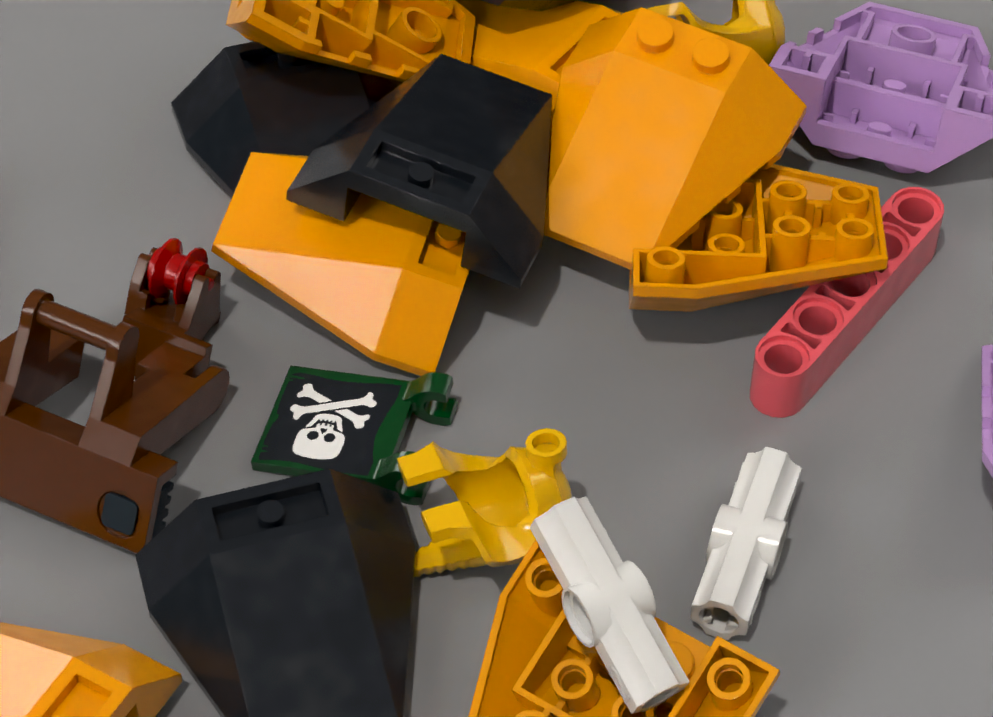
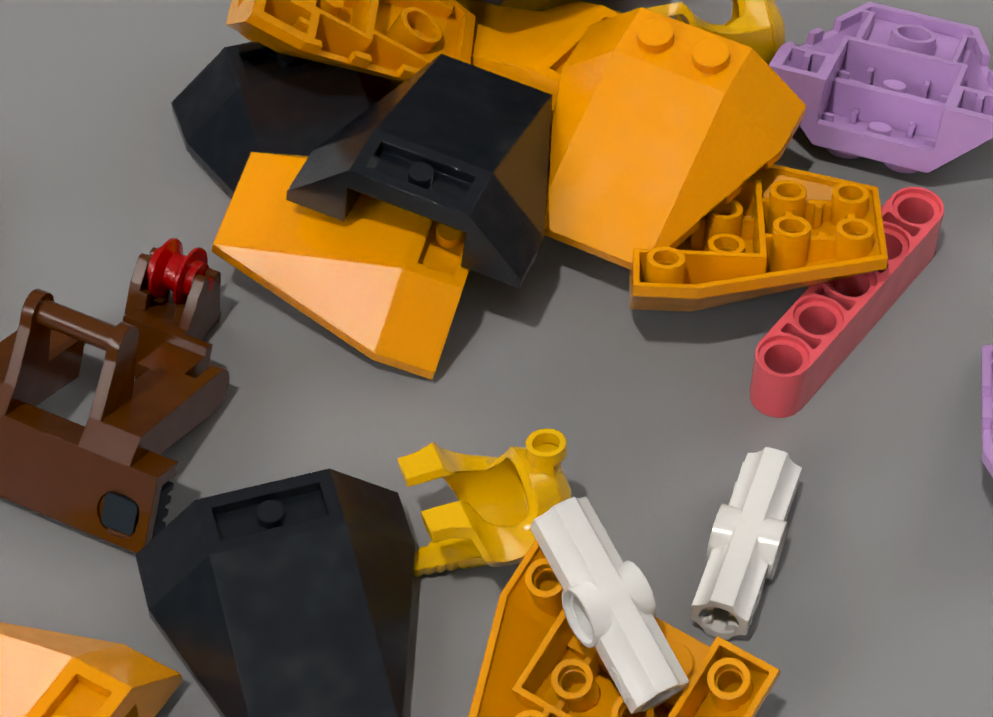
flag [251,365,458,505] -> none

